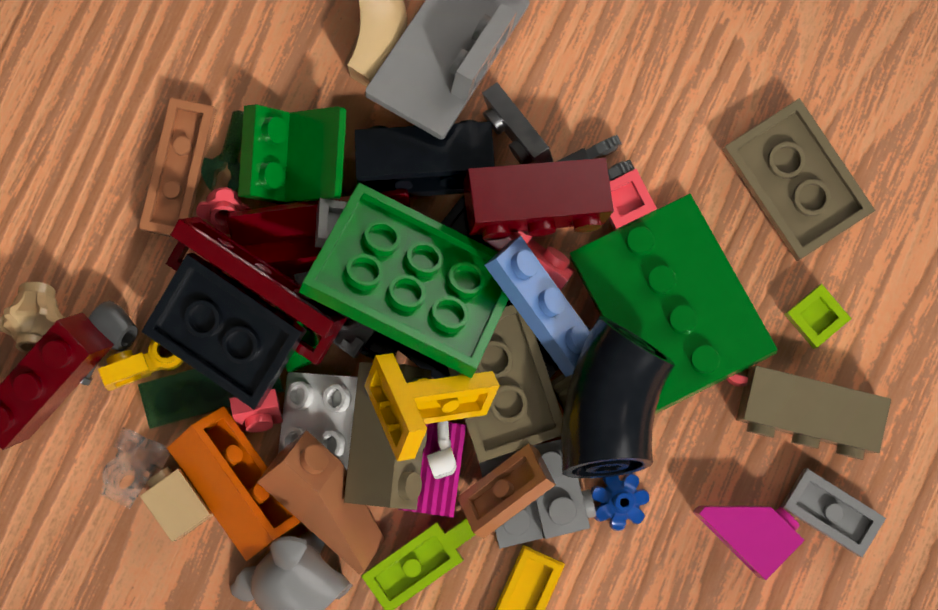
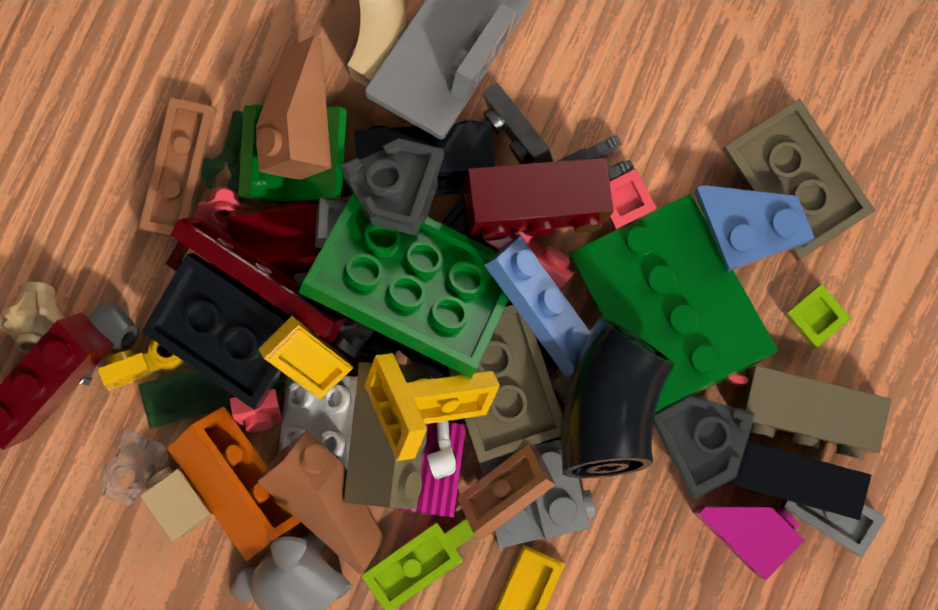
blue plant [591,473,649,531] -> none
none -> nougat slope [256,36,332,180]
none -> yellow tile [258,316,354,400]
none -> dark grey plate [340,138,444,236]
none -> dark grey plate [653,394,755,499]
none -> medium blue wing [694,185,815,272]
none -> black tile [726,441,872,521]

